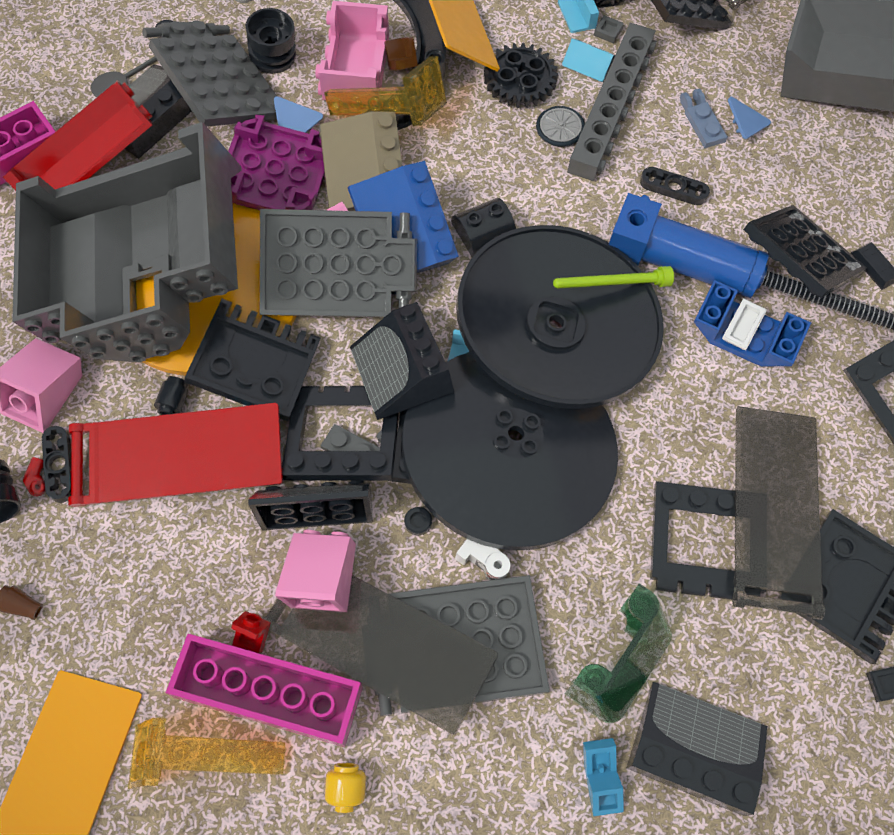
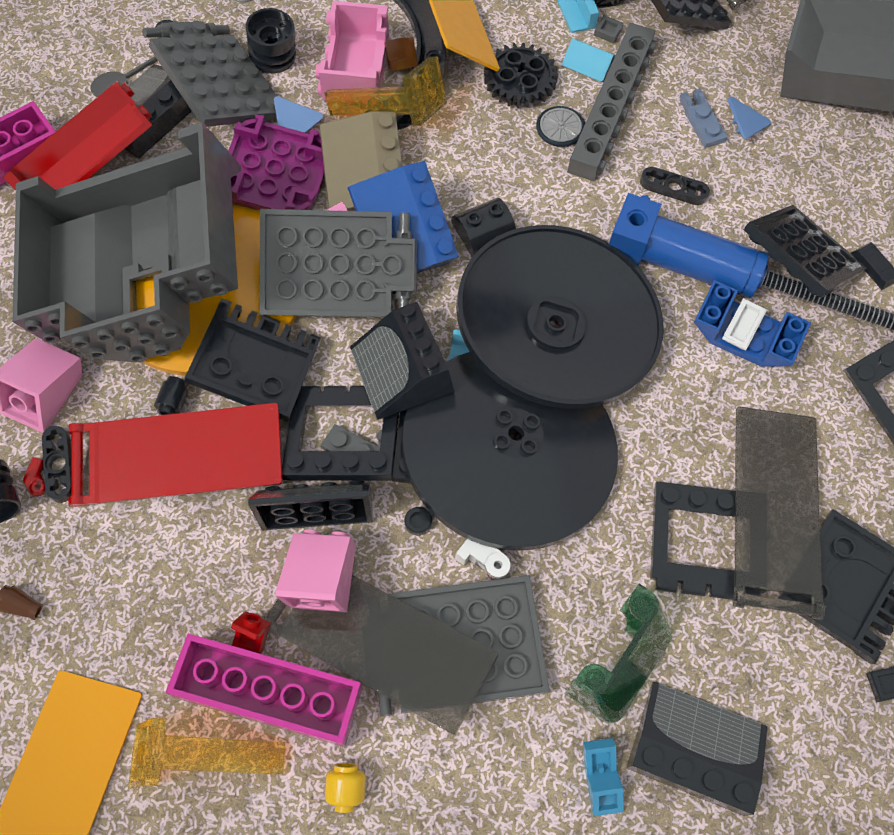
lime piece [553,266,674,289] -> none

